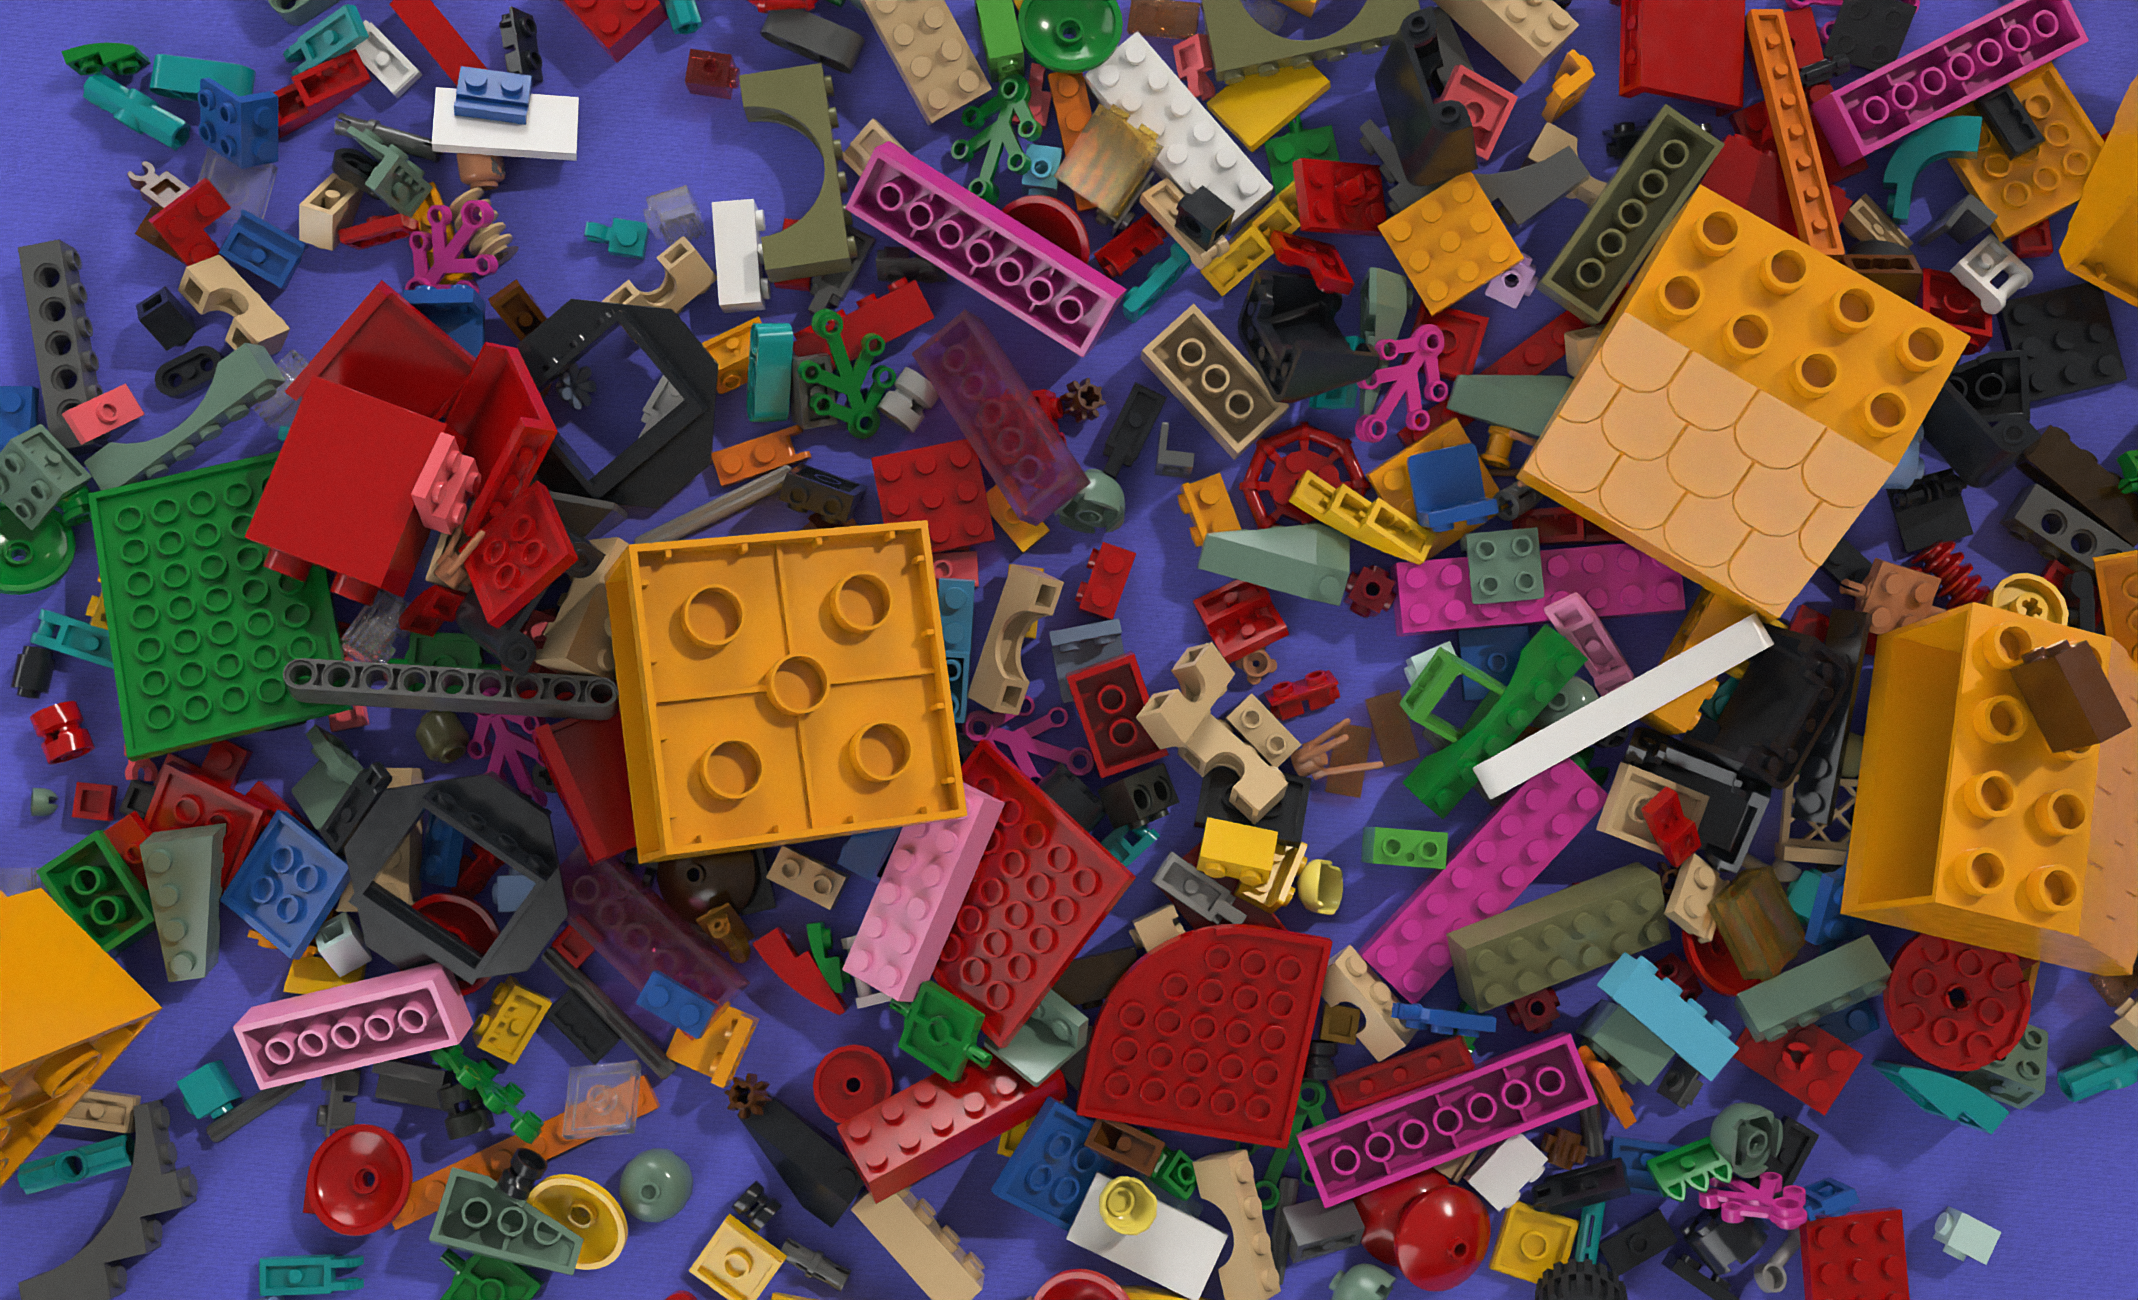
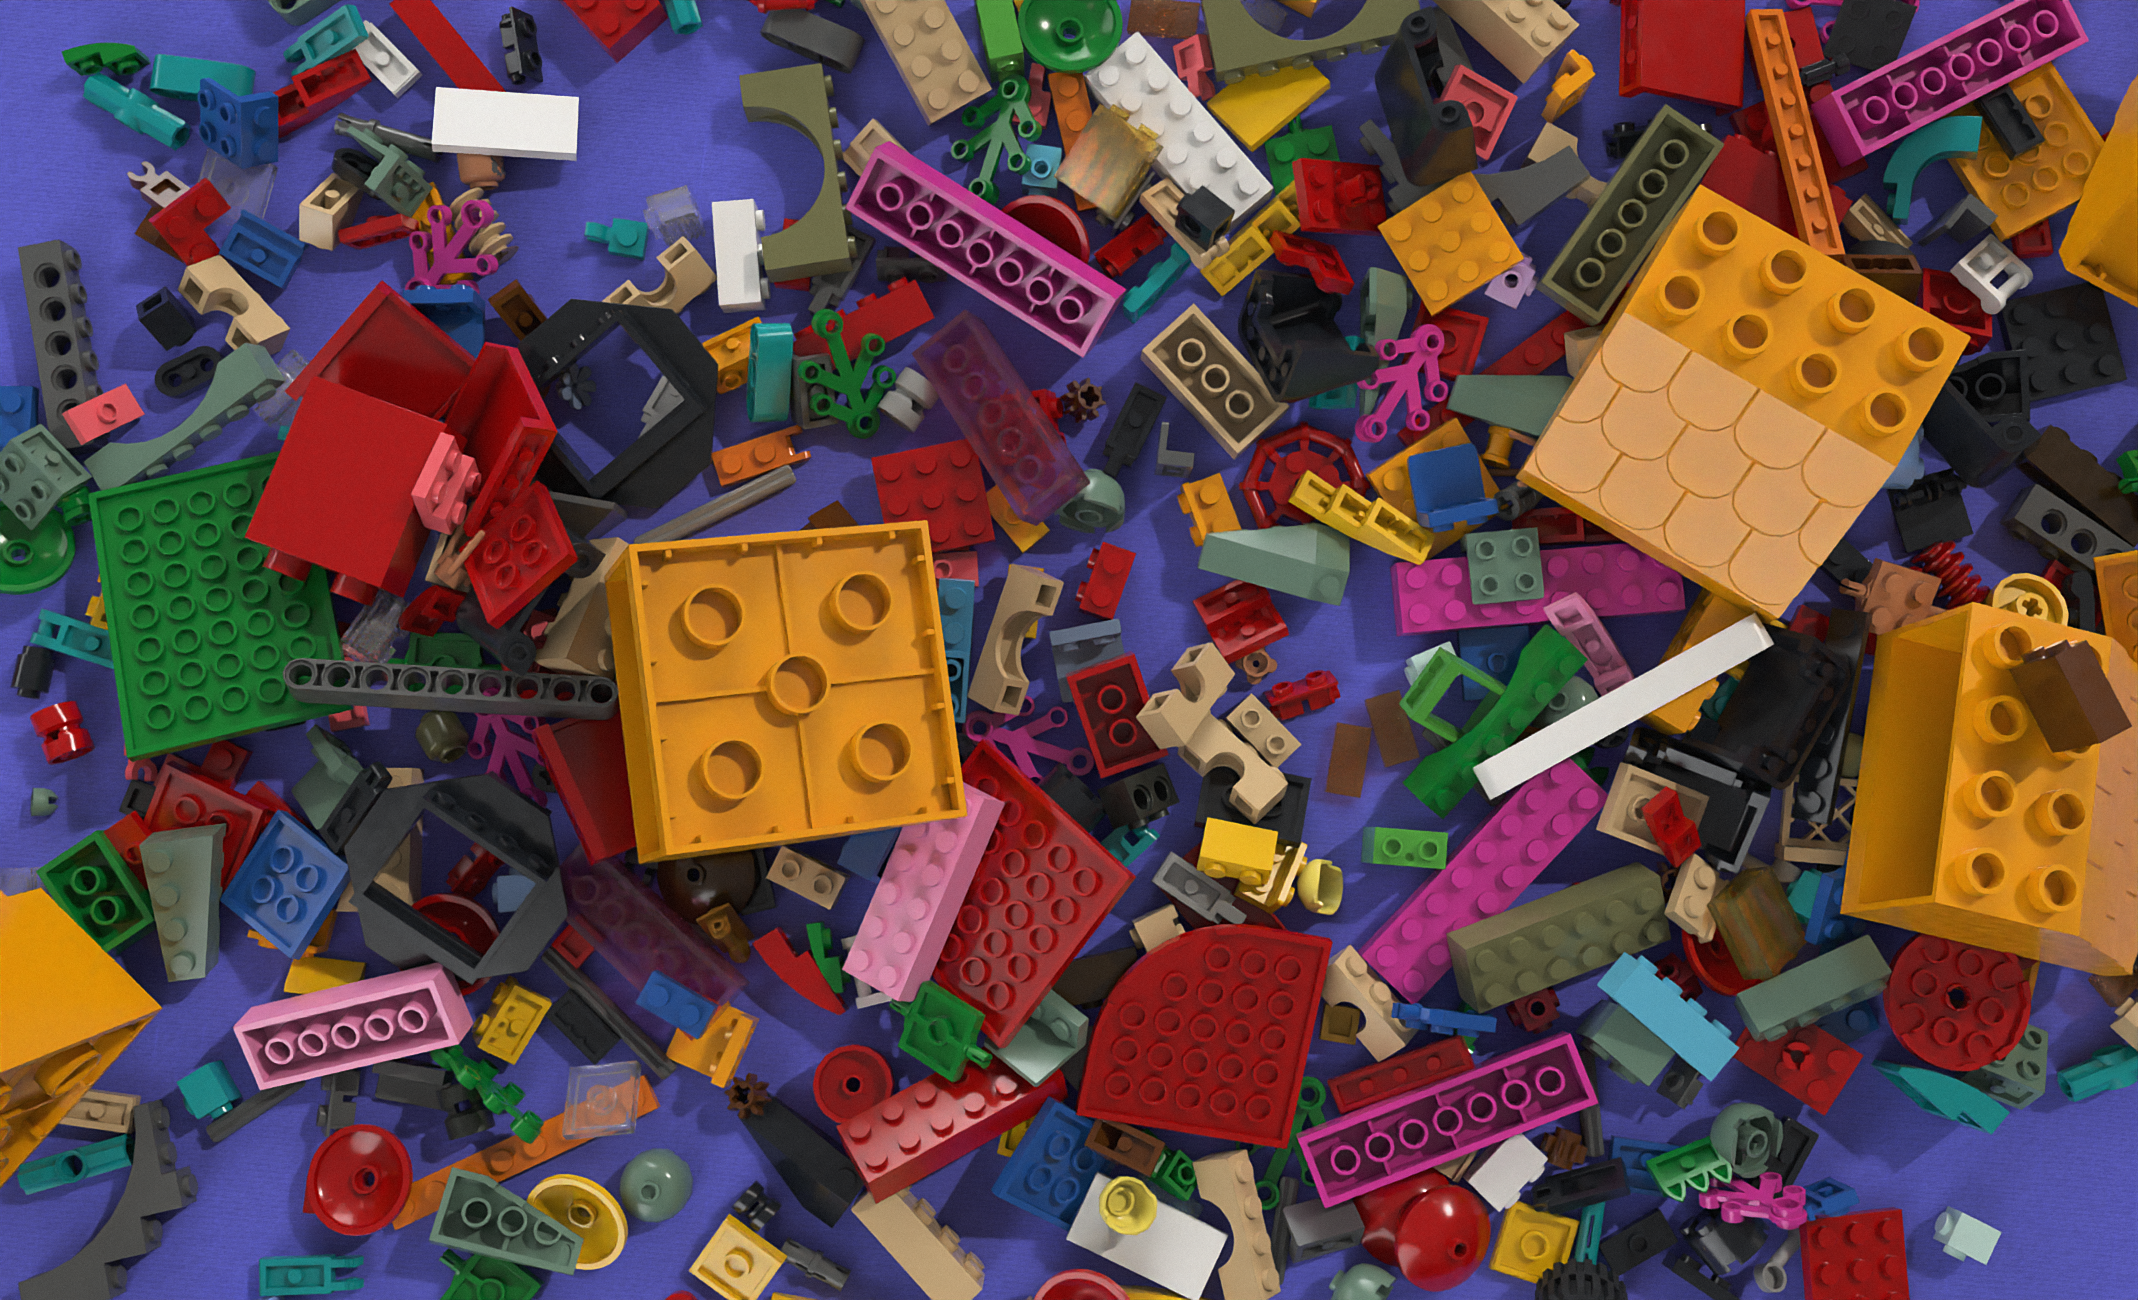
red plate [72,782,118,821] -> none
light aqua brick [315,912,372,977] -> none
blue plate [419,811,464,887] -> none
plate [454,66,532,125] -> none
black wheel [497,1148,548,1200] -> none
clear red brick [685,48,740,100] -> none
black plate [779,463,868,525] -> none
nougat plant [1291,718,1384,780] -> none
black wheel [1303,1040,1338,1080] -> none
dark red brick [1343,565,1396,618] -> none
orange hinge [1577,1045,1637,1129] -> none

